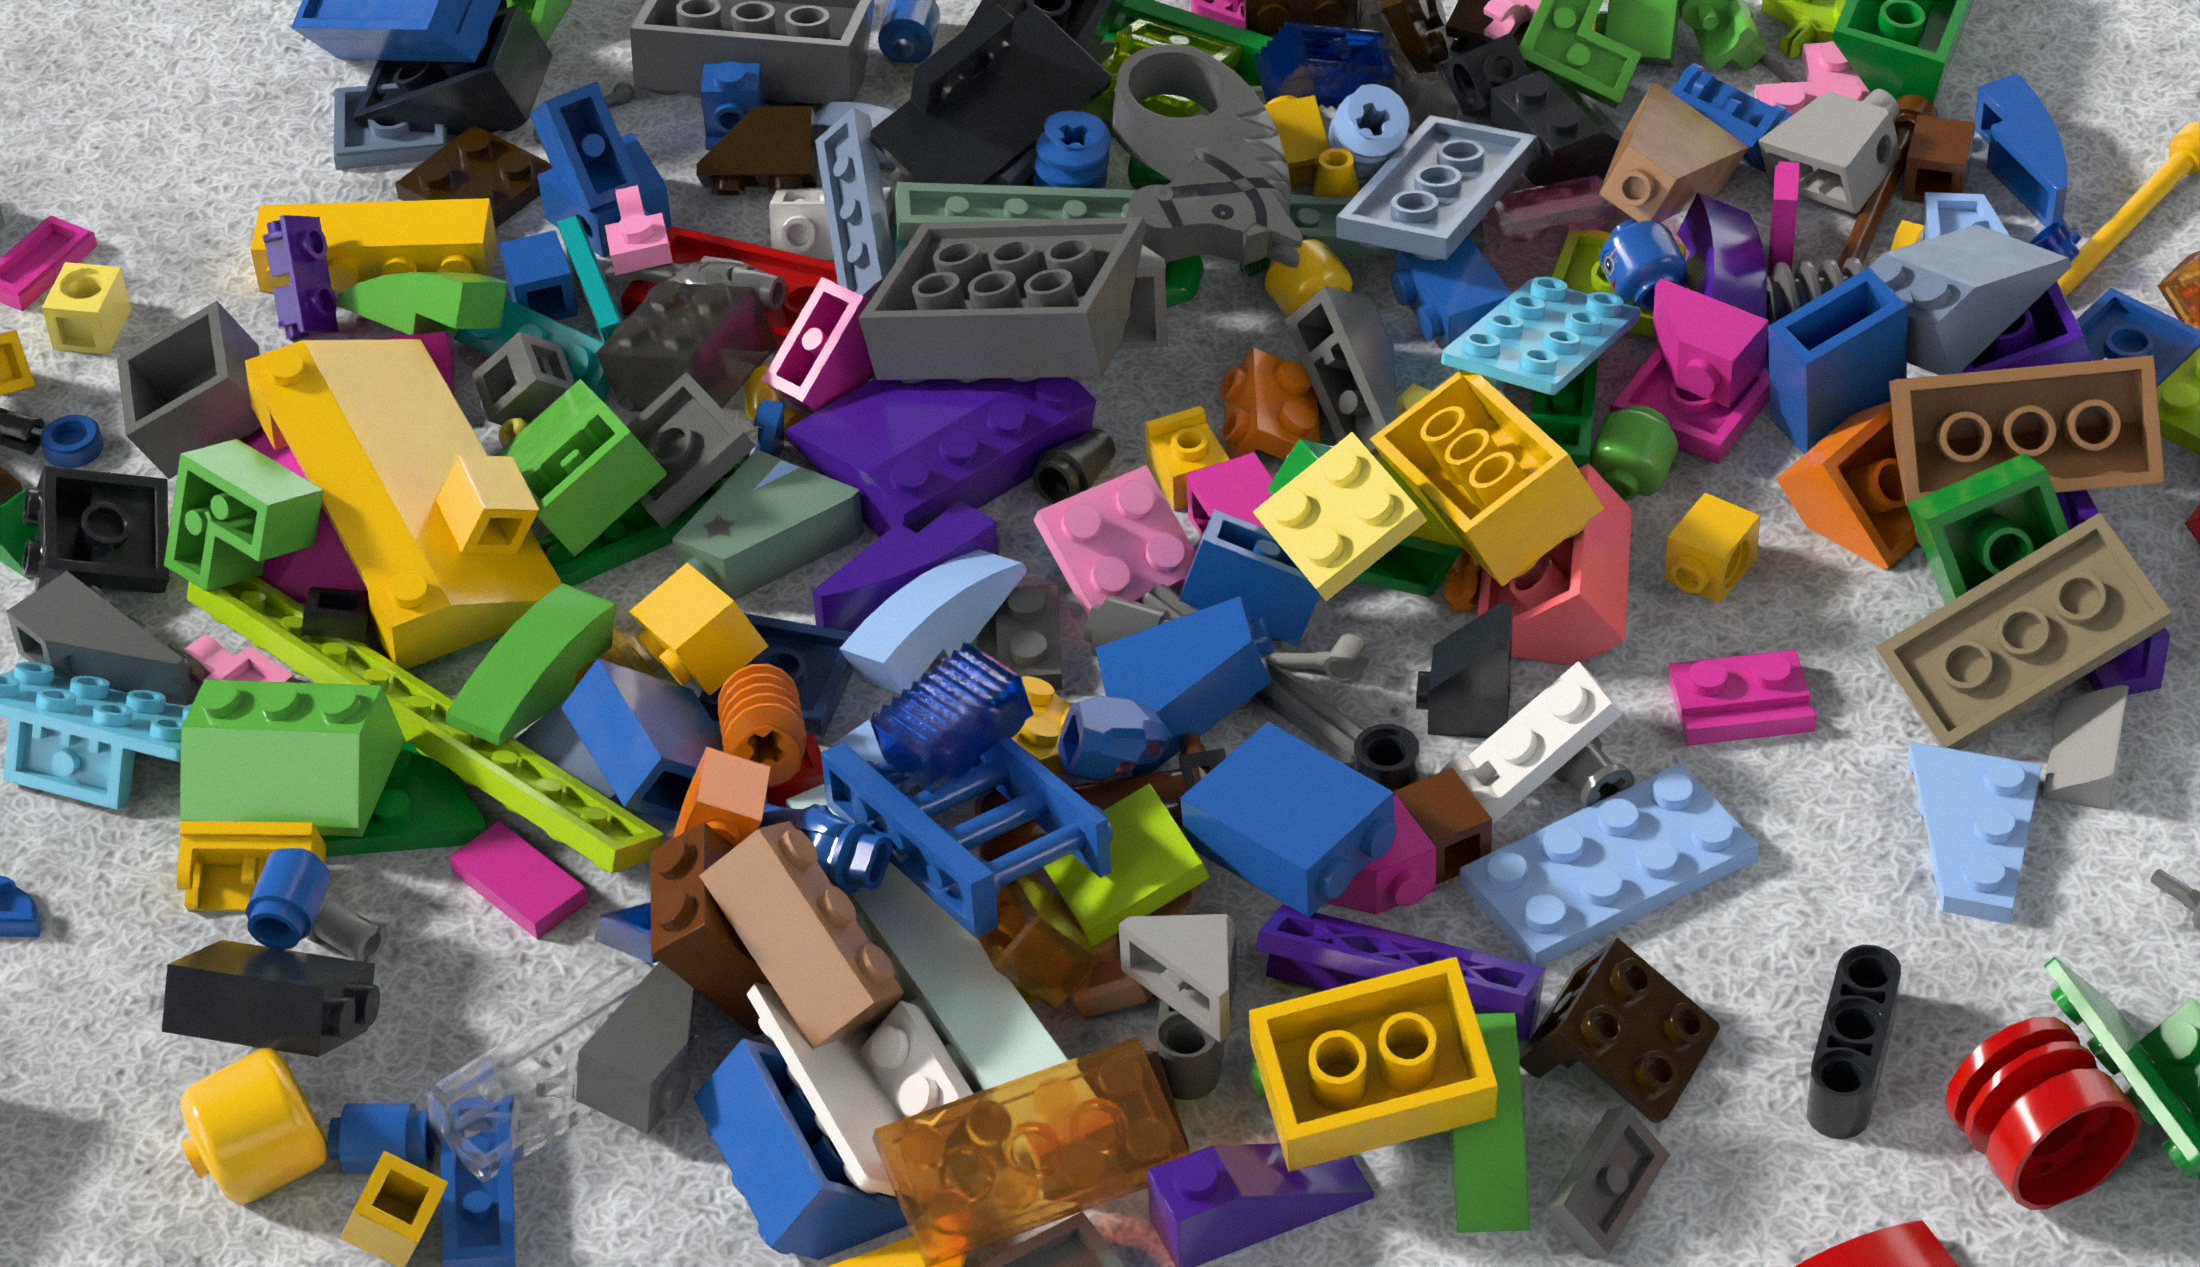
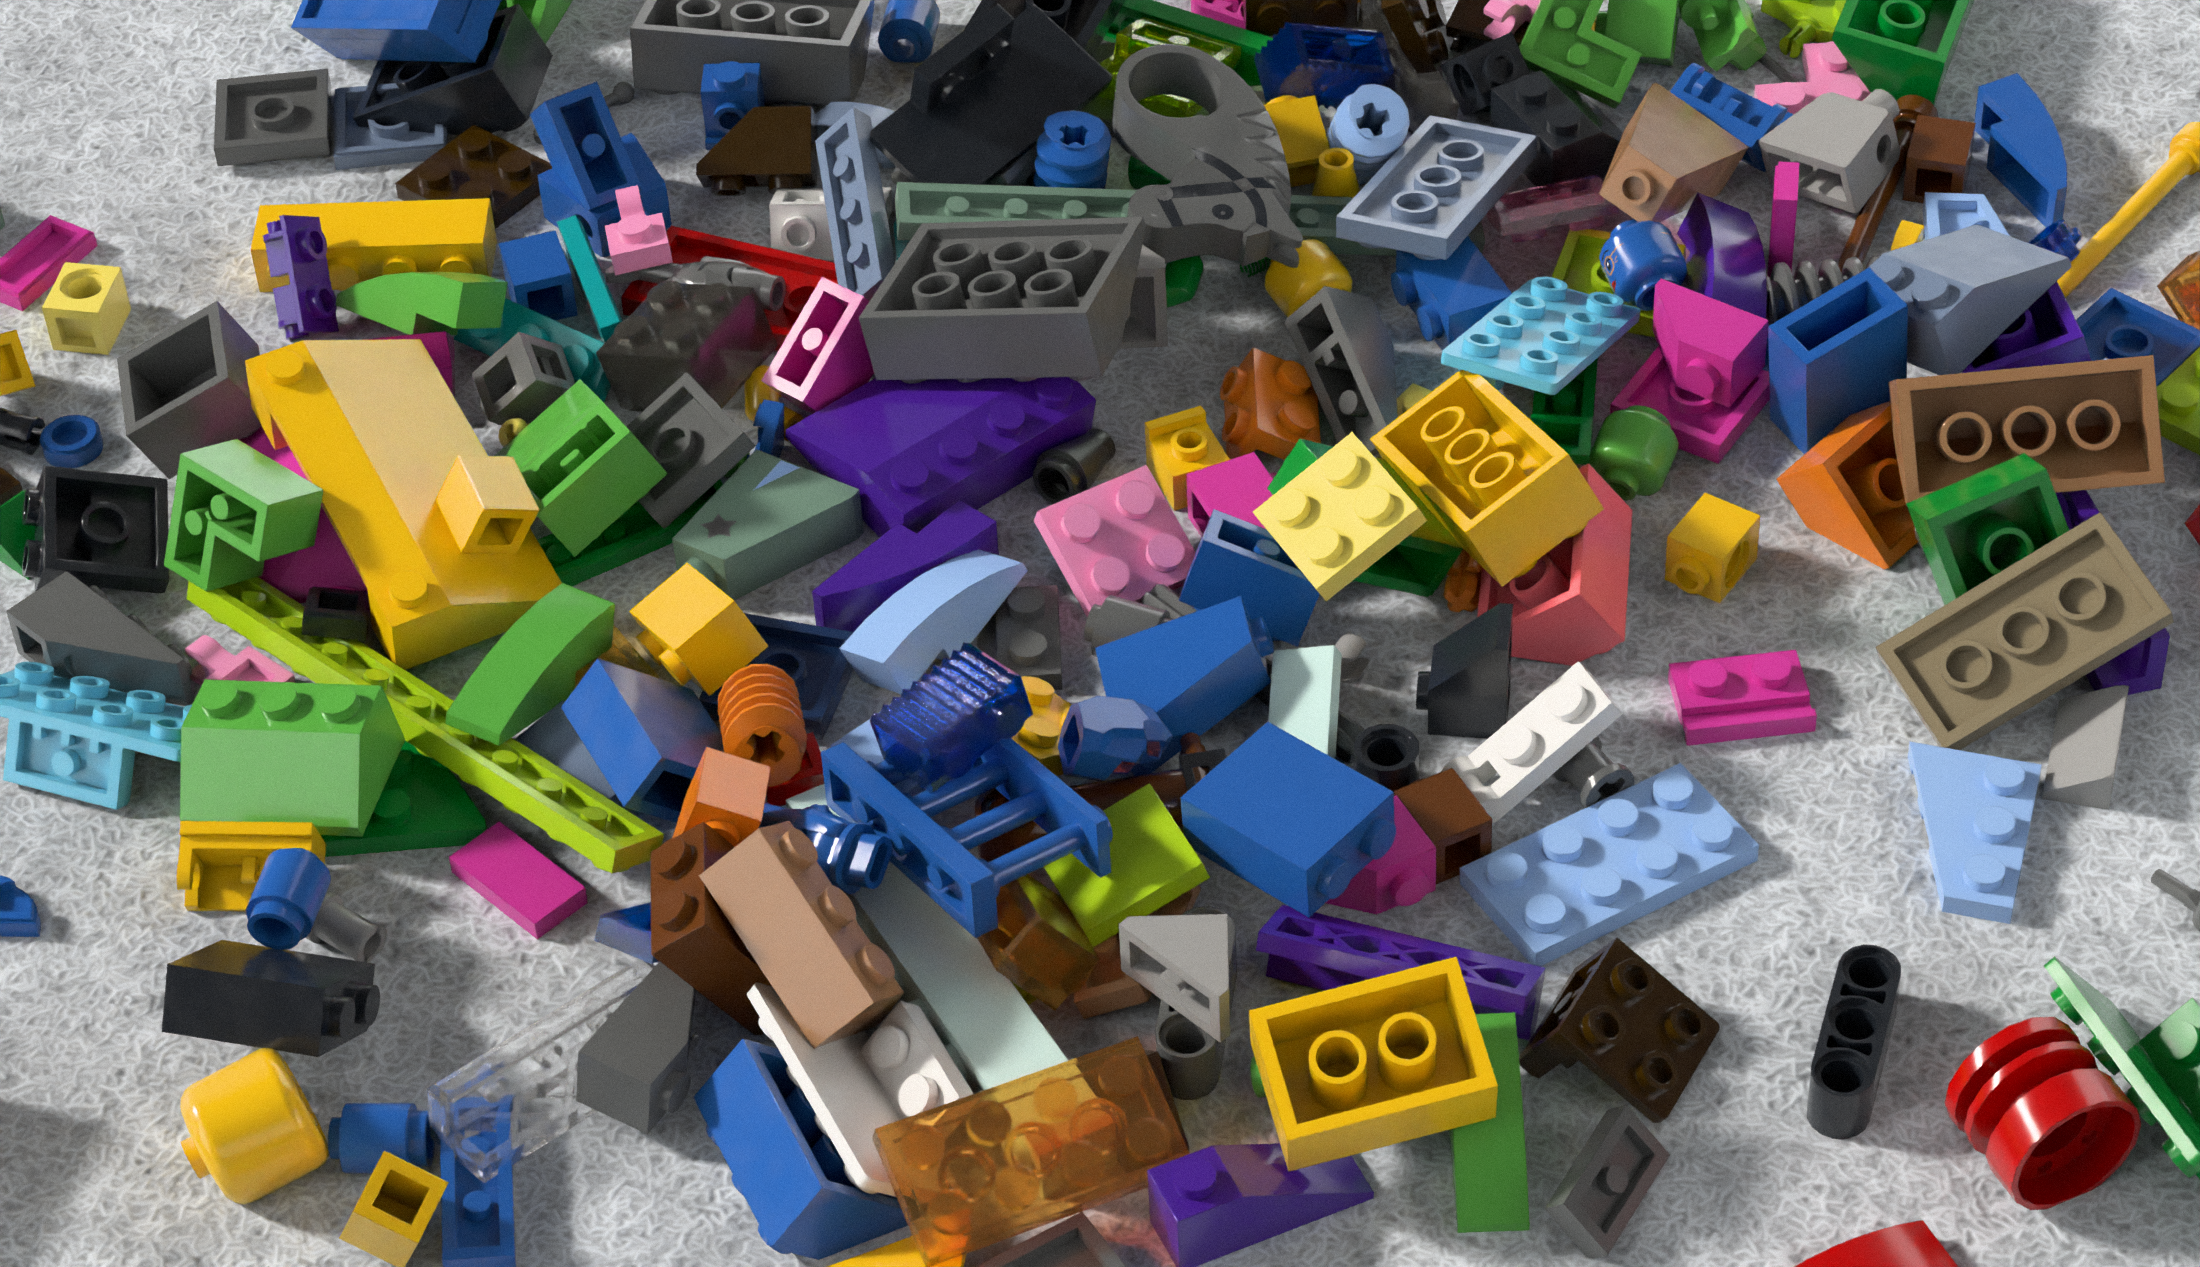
none -> dark grey plate [214,69,331,166]
none -> light aqua tile [1268,645,1342,759]

